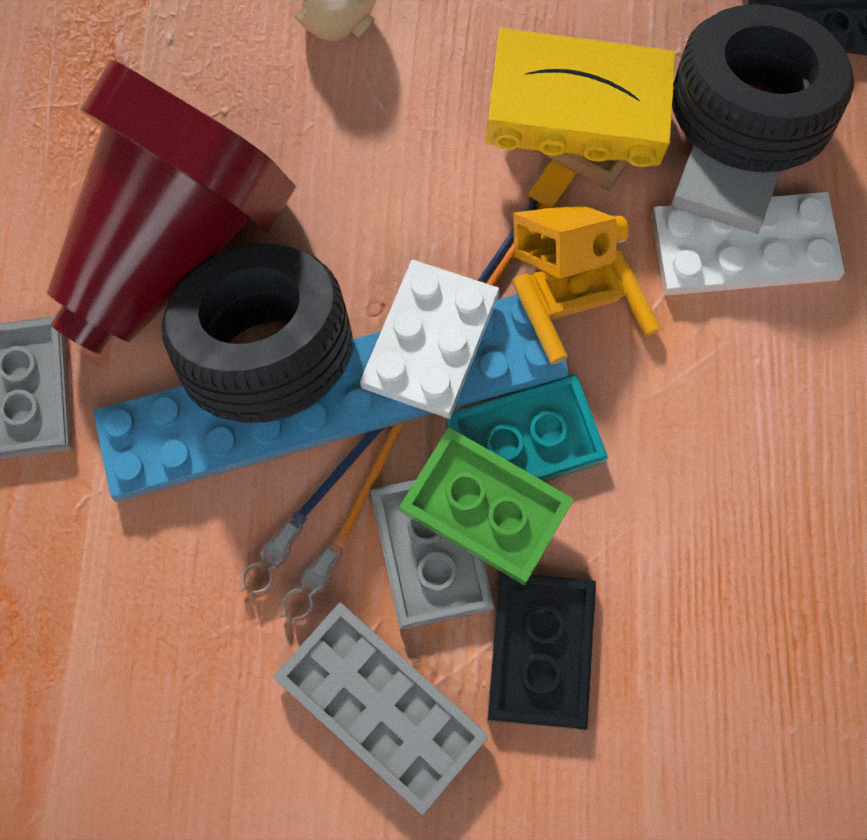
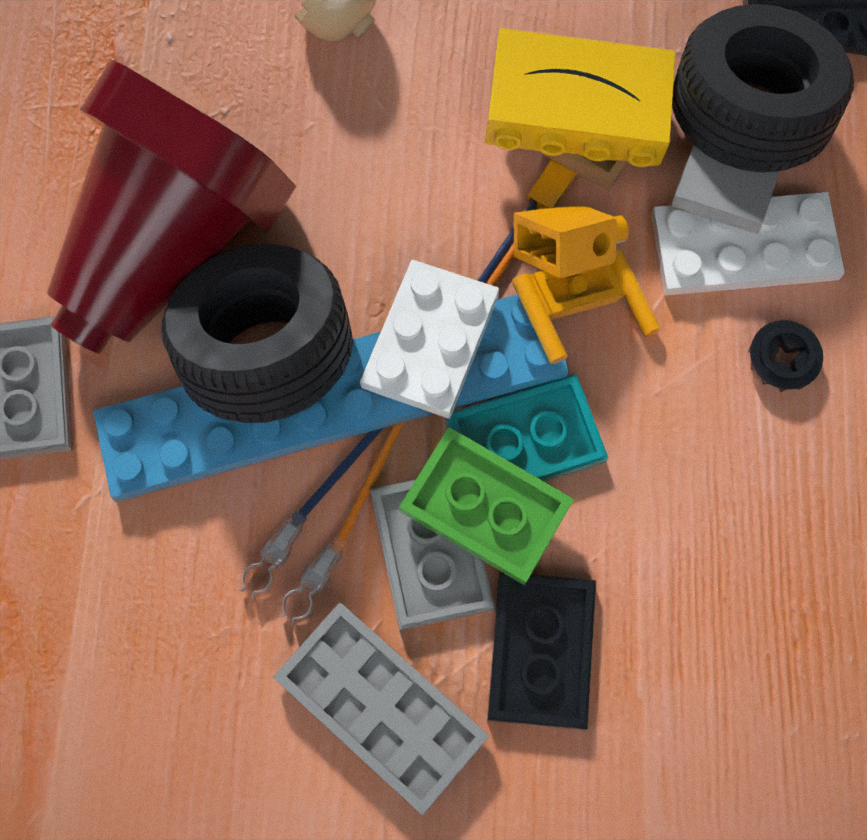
none -> black gear [748,320,824,392]

